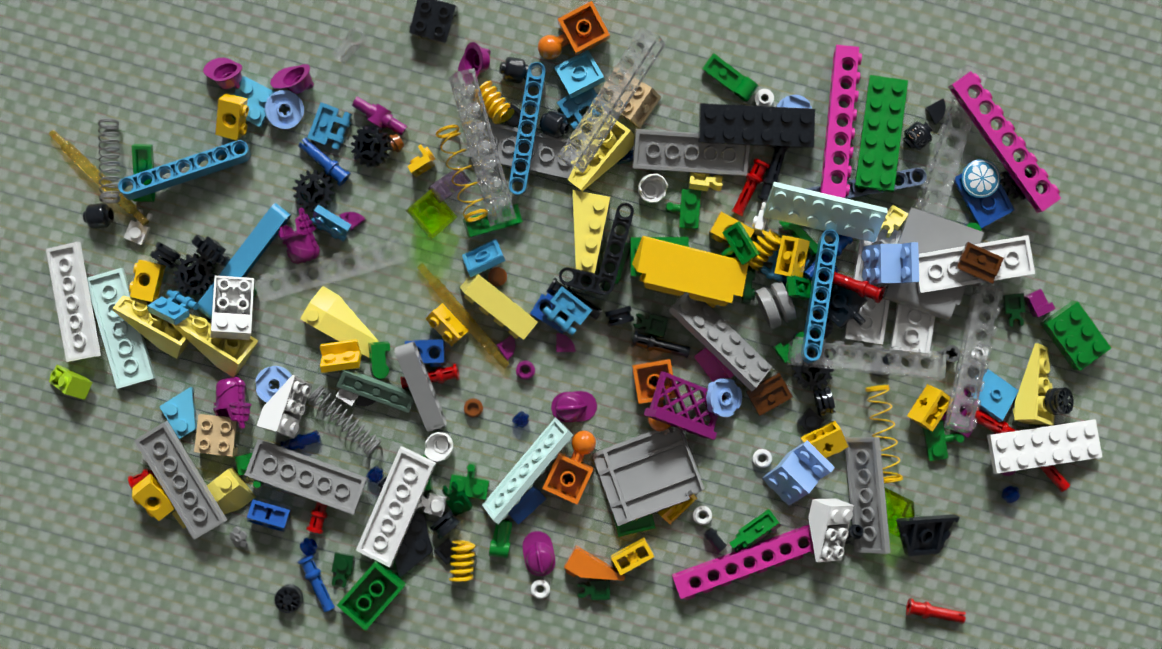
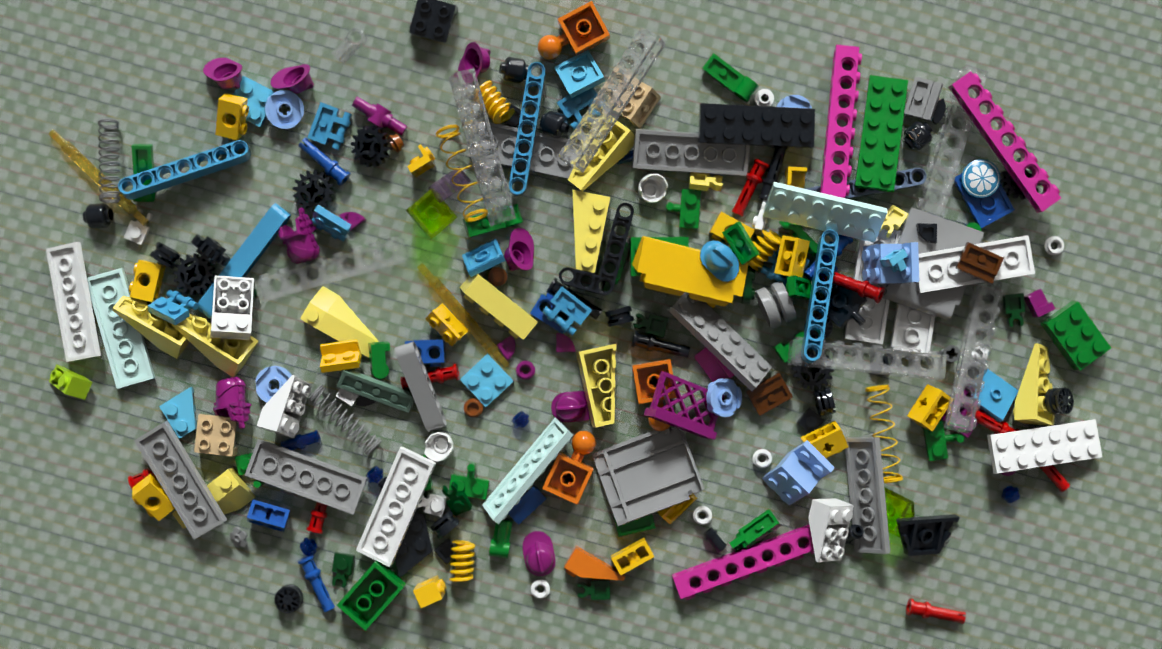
none -> yellow brick [413,575,447,608]
none -> medium azure plate [460,353,514,407]
none -> magenta piece [504,228,534,271]
none -> light yellow wedge [576,344,616,428]
none -> dark azure piece [700,240,739,282]
none -> yellow panel [785,166,807,189]
none -> medium azure tile [880,249,908,272]
none -> light grey plate [904,77,943,121]
none -> black tile [916,223,937,244]
none -> white plate [1044,236,1064,255]

